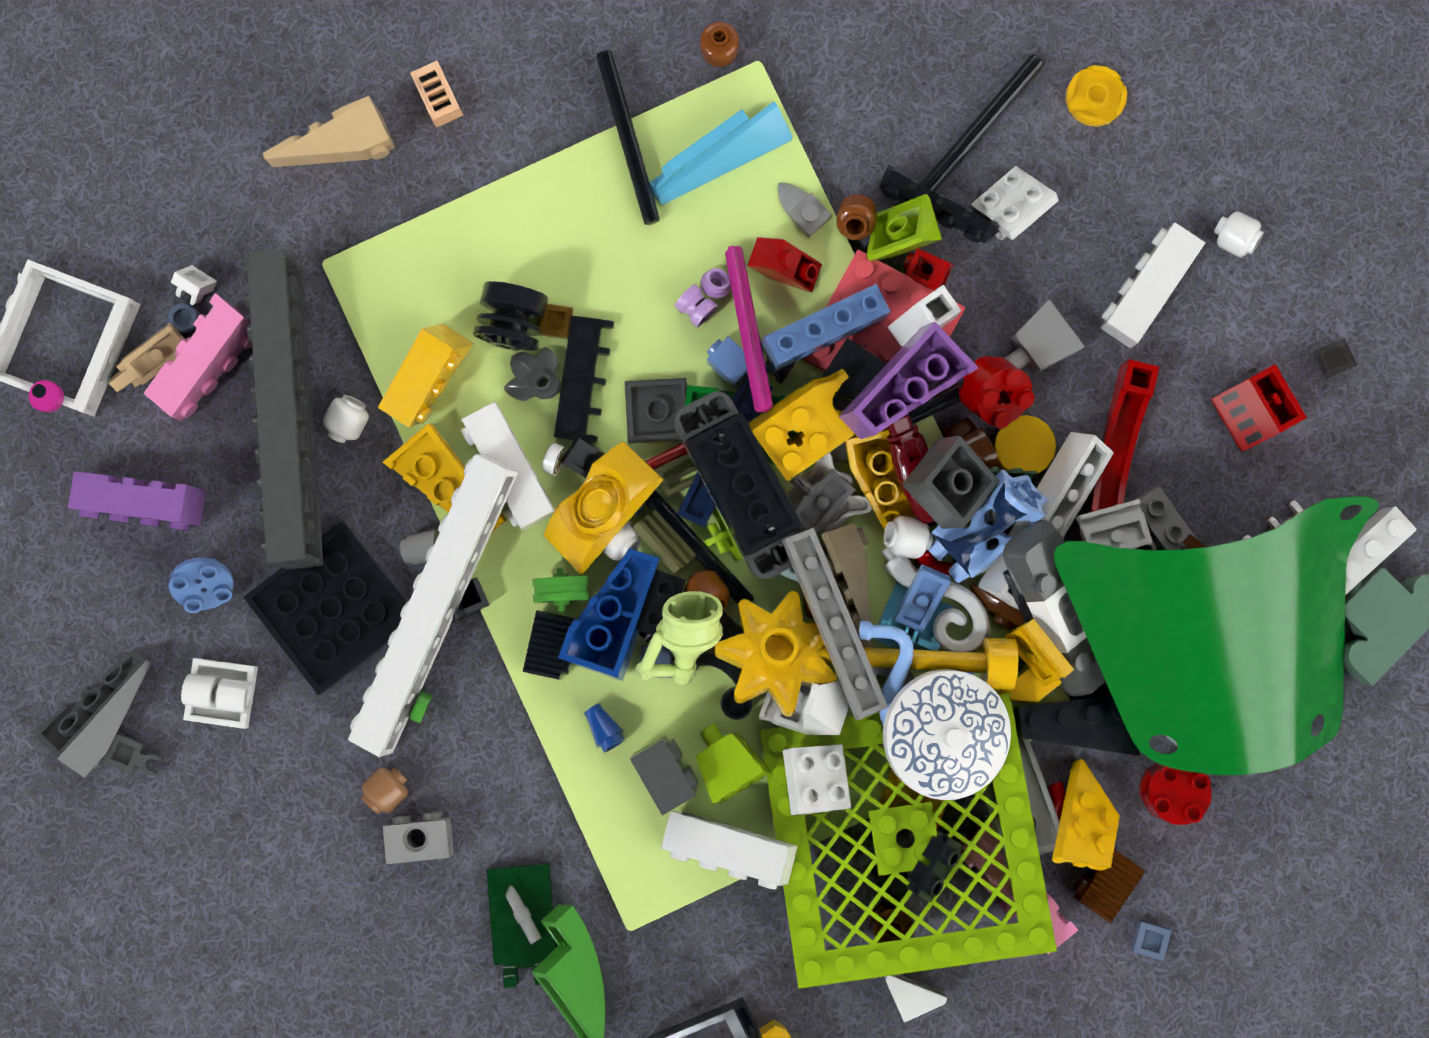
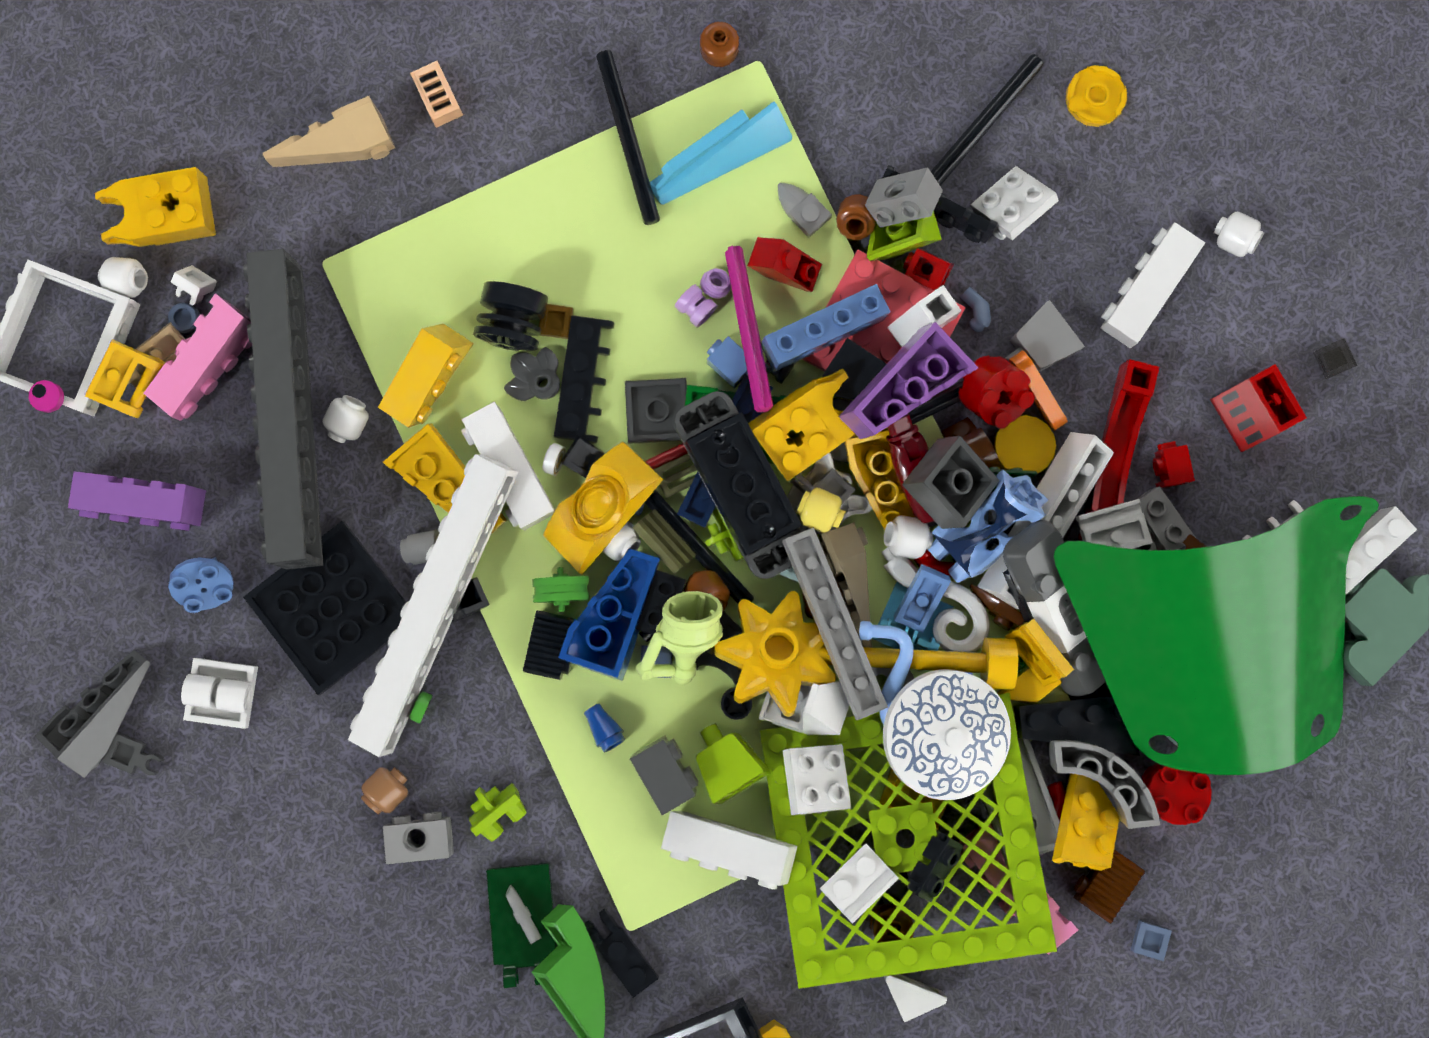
none -> yellow plate [85,339,165,418]
none -> yellow brick [95,167,216,247]
none -> white head [98,257,148,298]
none -> lime hips [469,783,527,842]
none -> black hinge [584,908,659,998]
none -> light yellow head [796,487,846,534]
none -> white plate [820,844,899,924]
none -> light grey brick [865,167,943,228]
none -> sand blue arm [960,287,991,332]
none -> orange beam [1009,350,1068,431]
none -> light grey brick [1049,740,1160,829]
none -> red brick [1153,441,1195,489]

